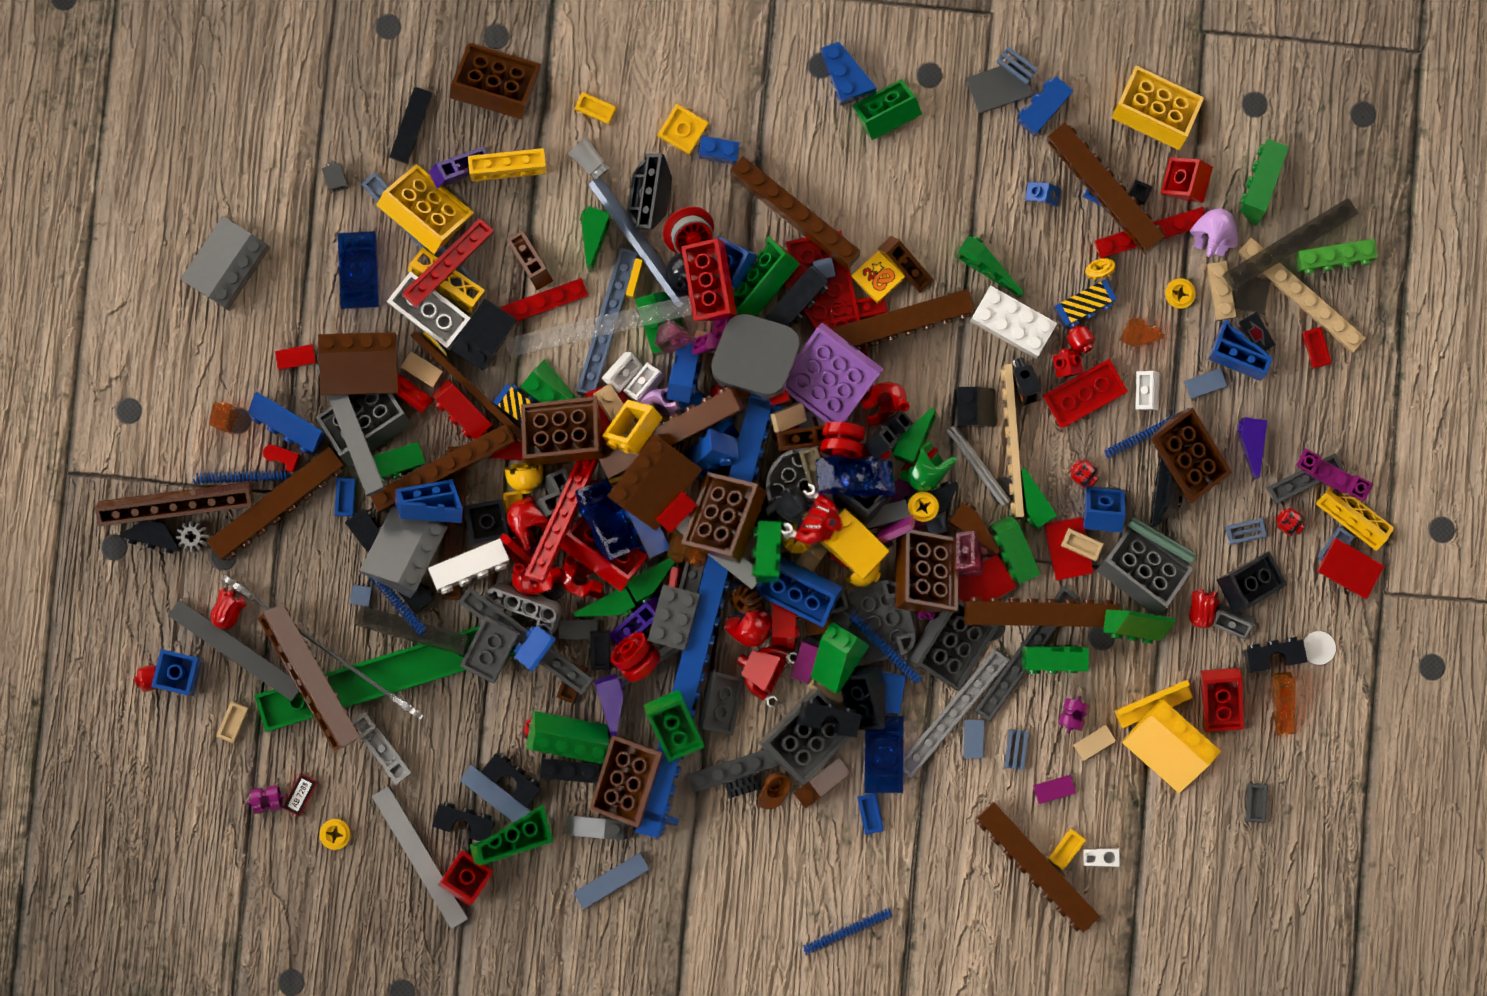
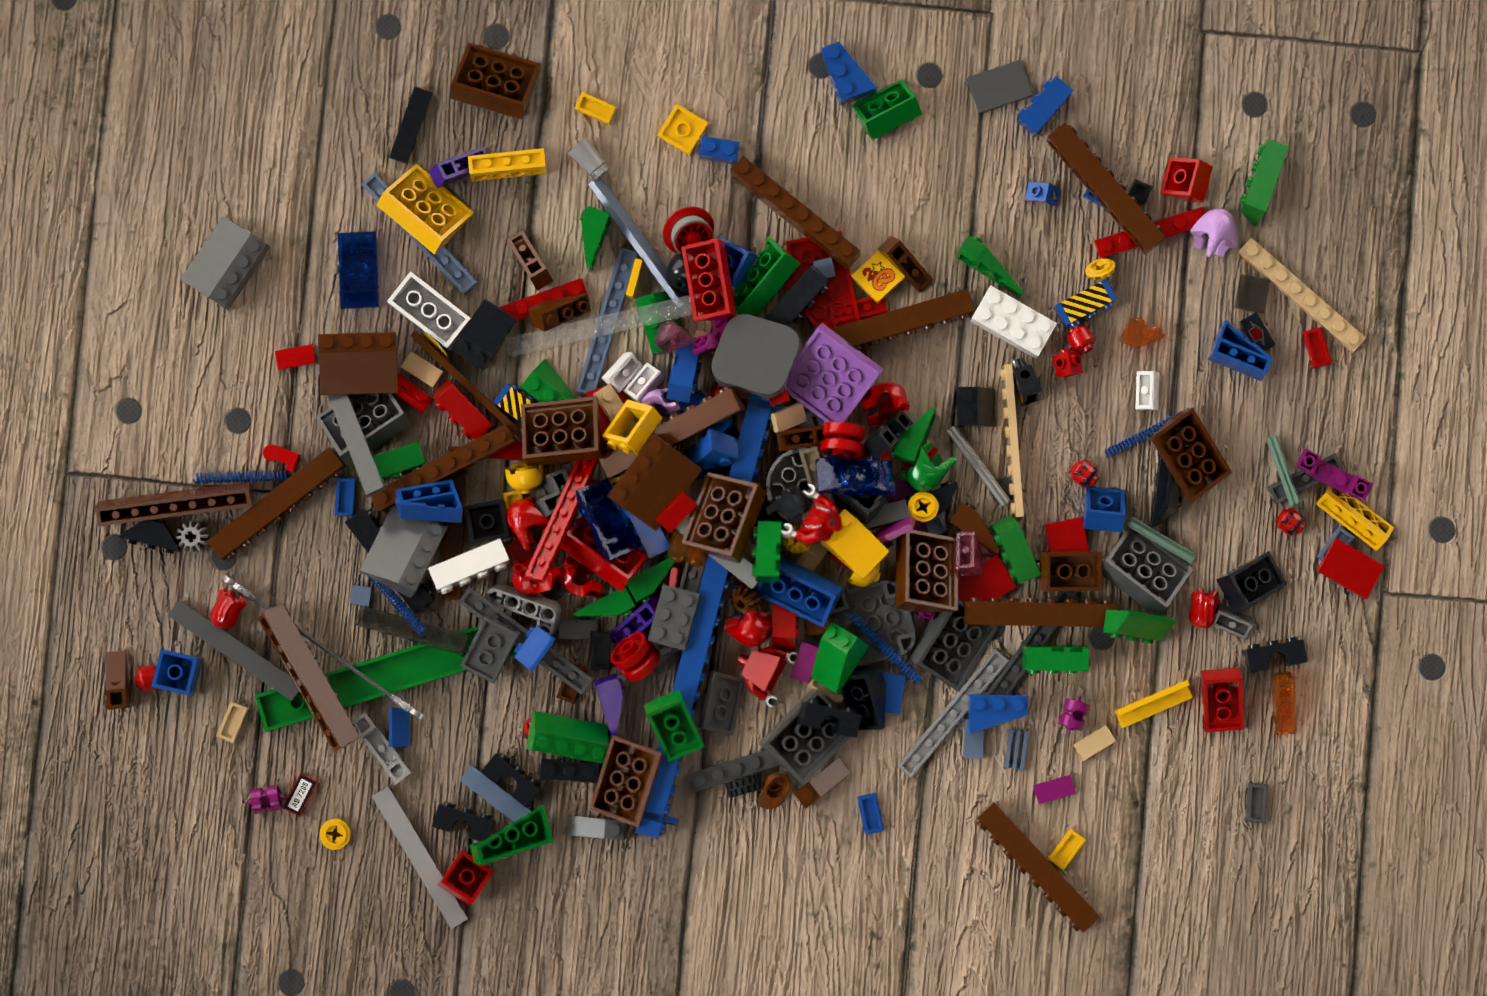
clear orange slope [209,401,239,434] -> none
blue slope [248,391,327,454] -> none
dark grey brick [322,162,349,193] -> none
red plate [402,218,494,308] -> none
yellow fence [408,247,485,314] -> none
red tile [499,533,533,565] -> none
sand blue tile [573,853,650,909] -> none
black wedge [627,153,672,229] -> none
blue piece [803,908,892,956] -> none
clear blue slope [864,716,904,793] -> none
sand blue tile [996,46,1038,85] -> none
green slope [1020,468,1057,529] -> none
red plate [1042,359,1128,429] -> none
tan tile [1061,528,1104,562] -> none
white leg [1083,848,1119,867] -> none
yellow slope [1111,66,1204,151] -> none
yellow slope [1121,699,1221,793] -> none
yellow gear [1165,278,1196,309] -> none
sand blue tile [1184,368,1227,399] -> none
tan plate [1206,261,1236,321] -> none
clear smoke plate [1222,197,1359,291] -> none
sand blue tile [1225,518,1267,545] -> none
dark purple slope [1237,417,1267,479] -> none
bright green brick [1295,239,1378,274] -> none
white sticker [1304,631,1336,665] -> none
none -> reddish brown slope [106,650,131,710]
none -> blue tile [389,708,409,747]
none -> reddish brown slope [529,293,591,332]
none -> blue wedge [968,695,1028,734]
none -> reddish brown slope [1040,551,1102,591]
none -> sand green axle [1267,436,1300,507]

